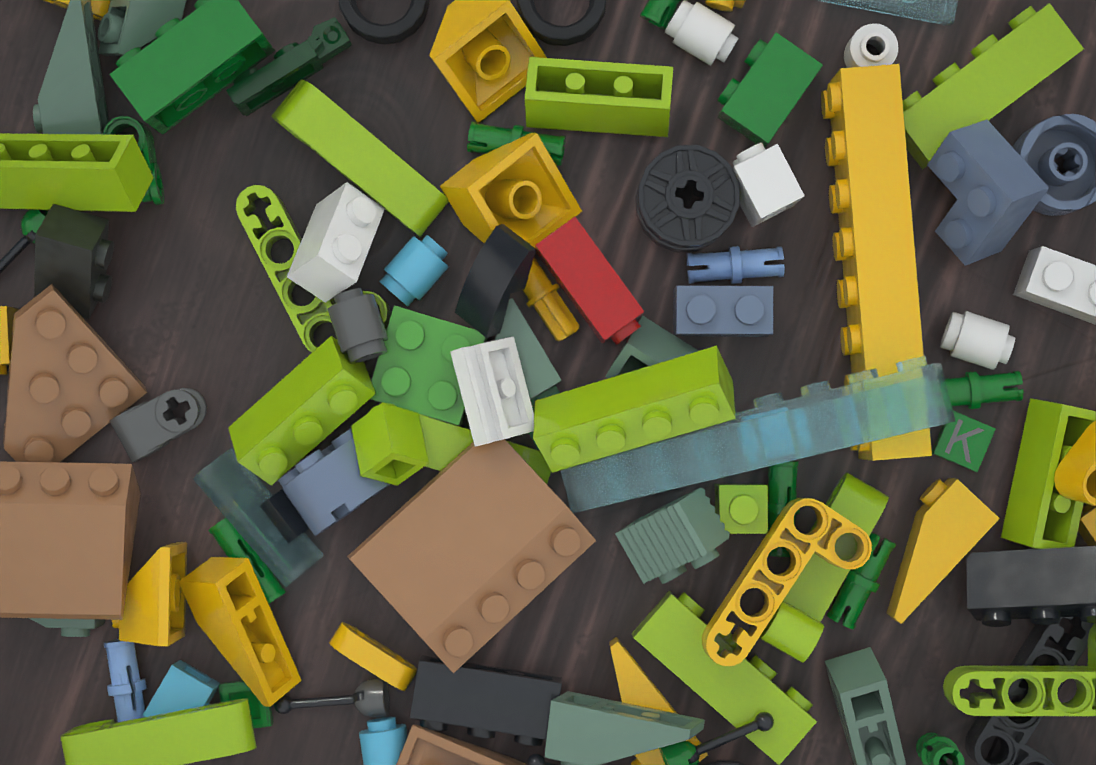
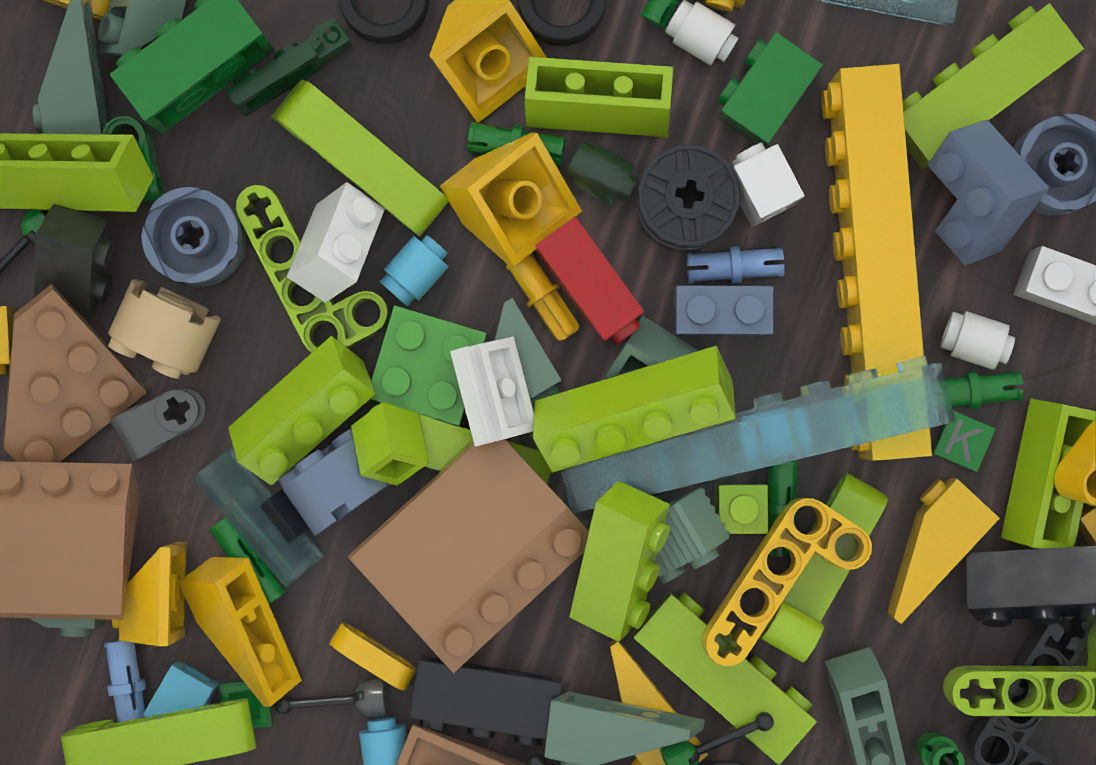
dark grey brick [328,288,388,364] -> none
black slope [455,224,536,338] -> none
green pin [826,532,897,630] -> none
white brick [844,24,898,68] -> none
none -> tan brick [108,279,221,379]
none -> sand blue brick [141,187,247,287]
none -> clear green brick [565,141,639,207]
none -> lime brick [569,481,670,642]

